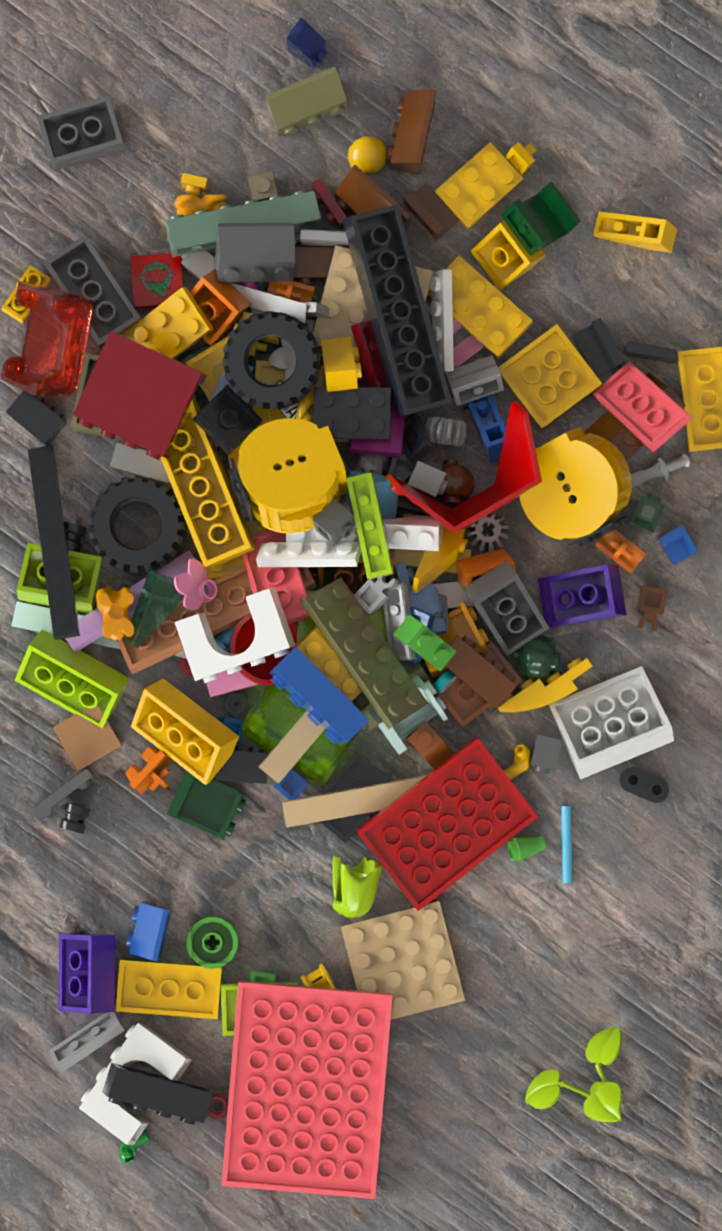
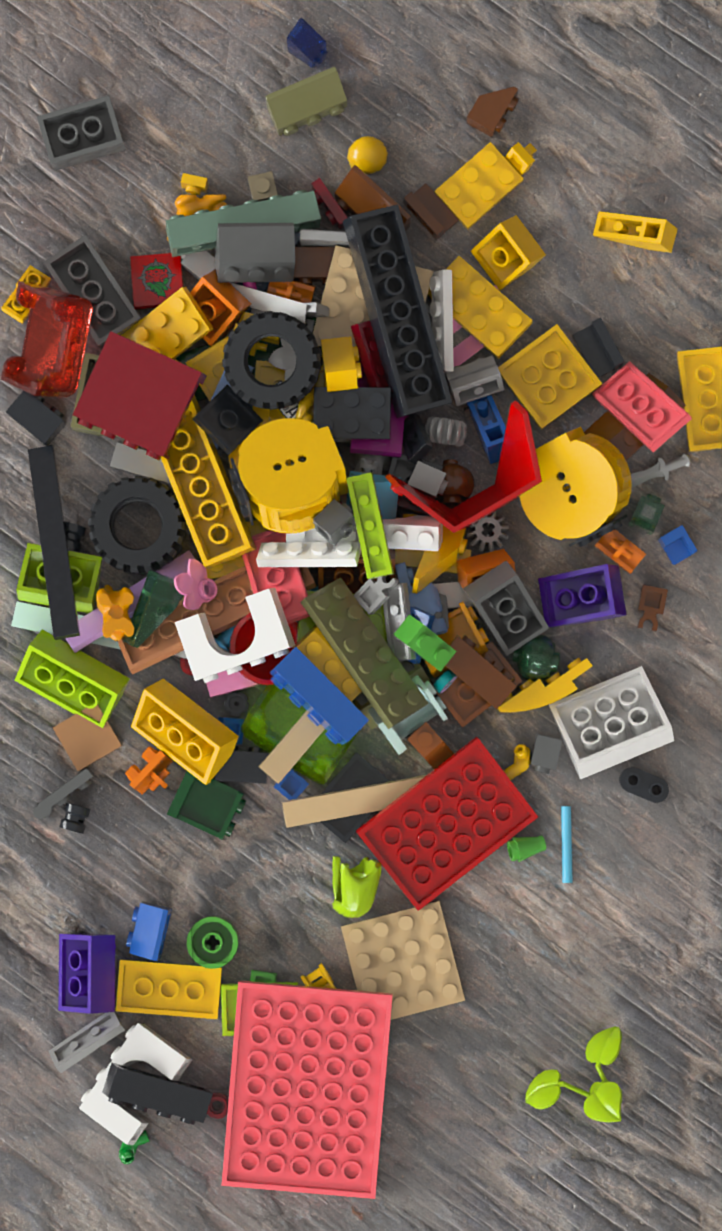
reddish brown slope [387,89,436,175] -> none
dark green panel [501,181,581,256] -> none
black tile [624,341,677,364] -> none
none -> reddish brown slope [466,86,519,138]

